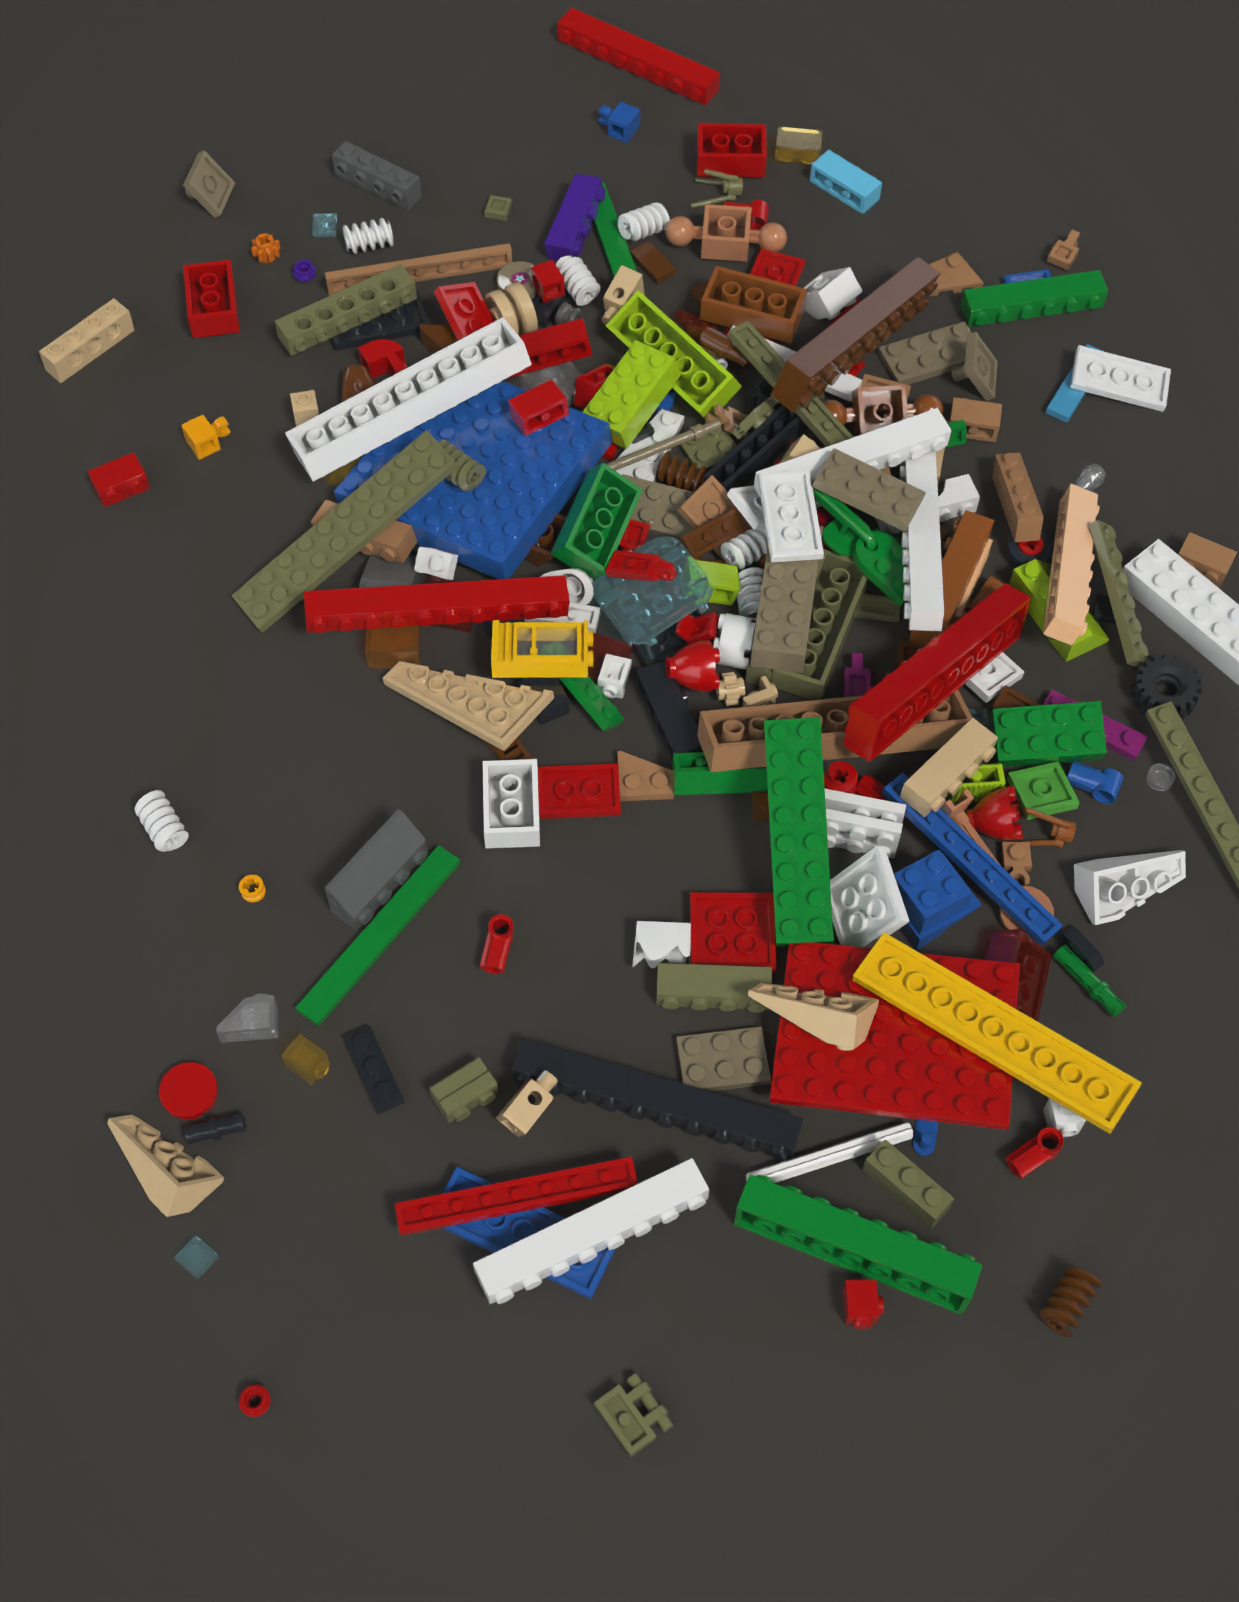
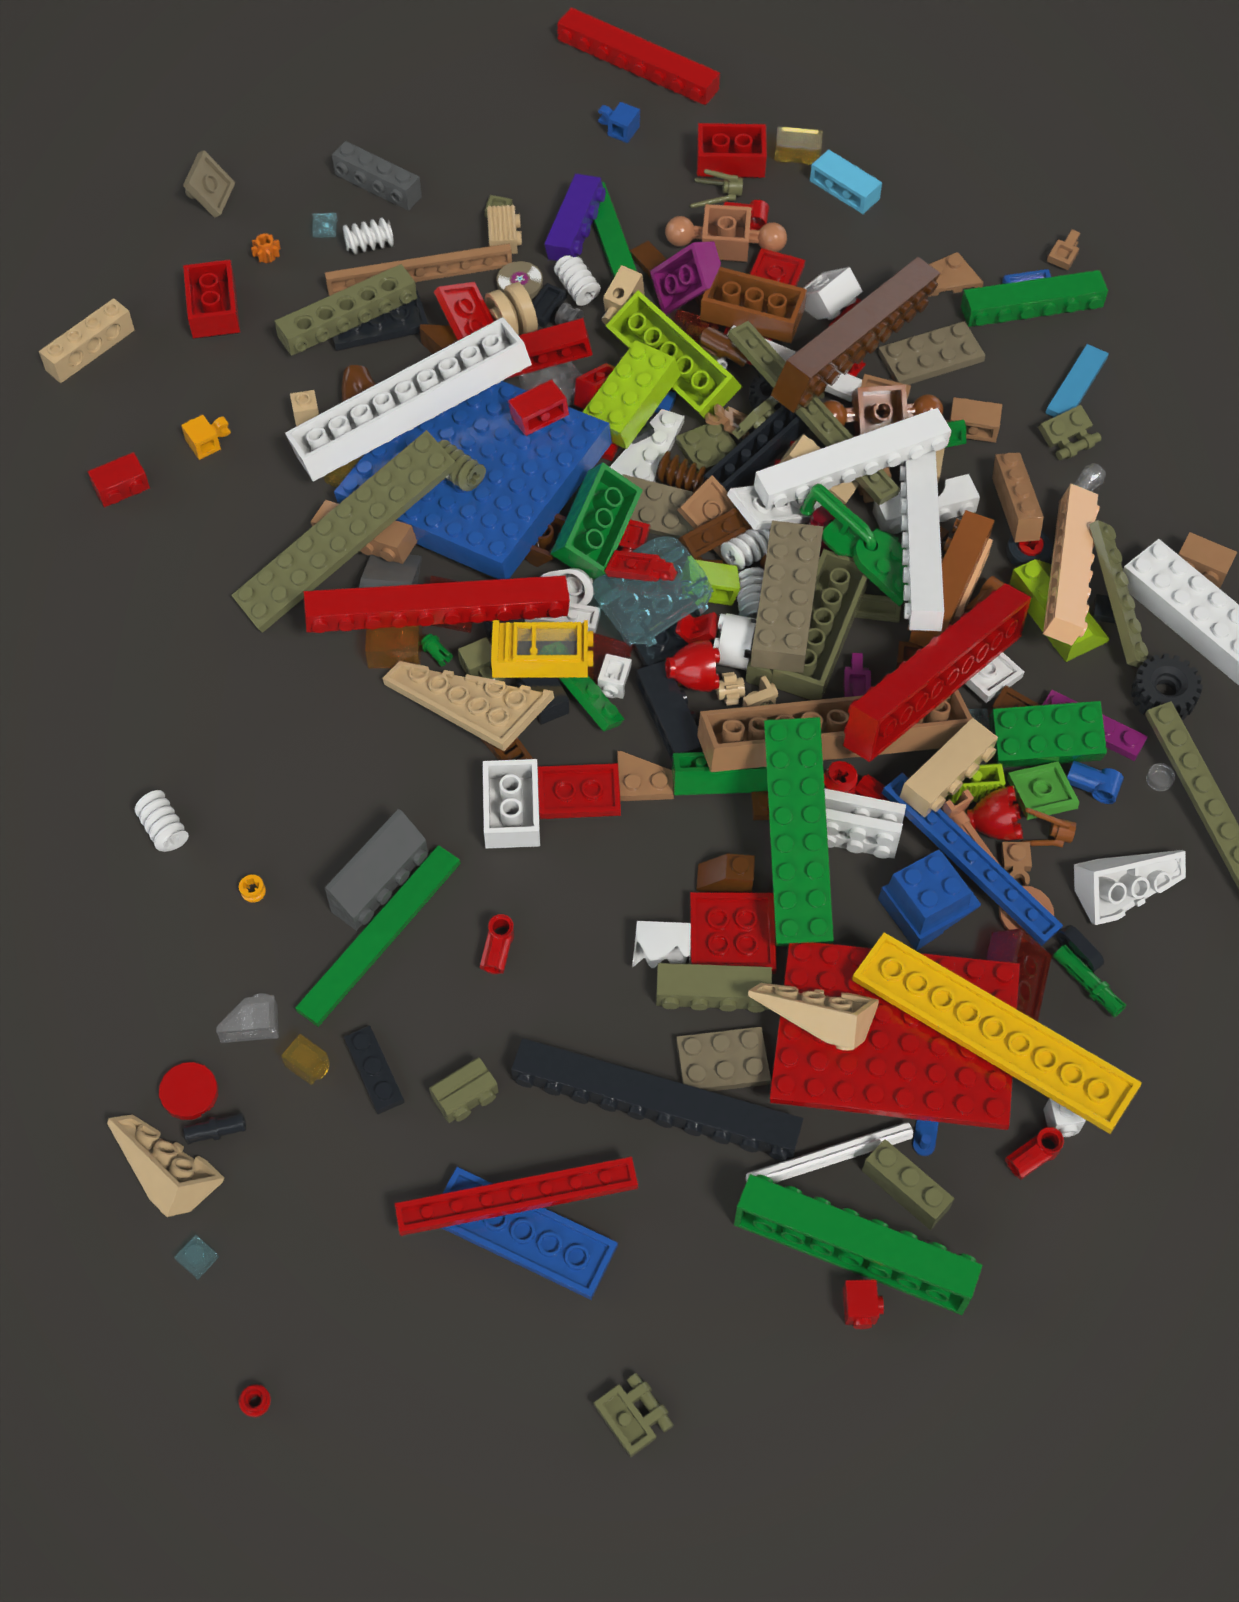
dark purple plate [293,260,316,282] -> none
red brick [358,339,408,379] -> none
white bracket [414,546,458,580] -> none
white brick [473,1158,709,1304] -> none
tan torso [496,1070,558,1137] -> none
red brick [531,260,565,303] -> none
dark tan bar [606,419,722,471] -> none
white piece [618,202,670,241] -> none
white tile [758,470,824,562] -> none
dark tan plate [812,448,926,532] -> none
white plate [830,846,910,948] -> none
dark tan tile [952,332,998,401] -> none
reddish brown piece [1039,1267,1102,1338] -> none
white tile [1070,345,1171,412] -> none
none -> green pin [421,634,453,667]
none -> olive brick [458,637,506,681]
none -> tan brick [487,205,522,254]
none -> magenta slope [650,241,721,315]
none -> reddish brown slope [696,854,755,893]
none -> olive plate [1038,405,1101,460]

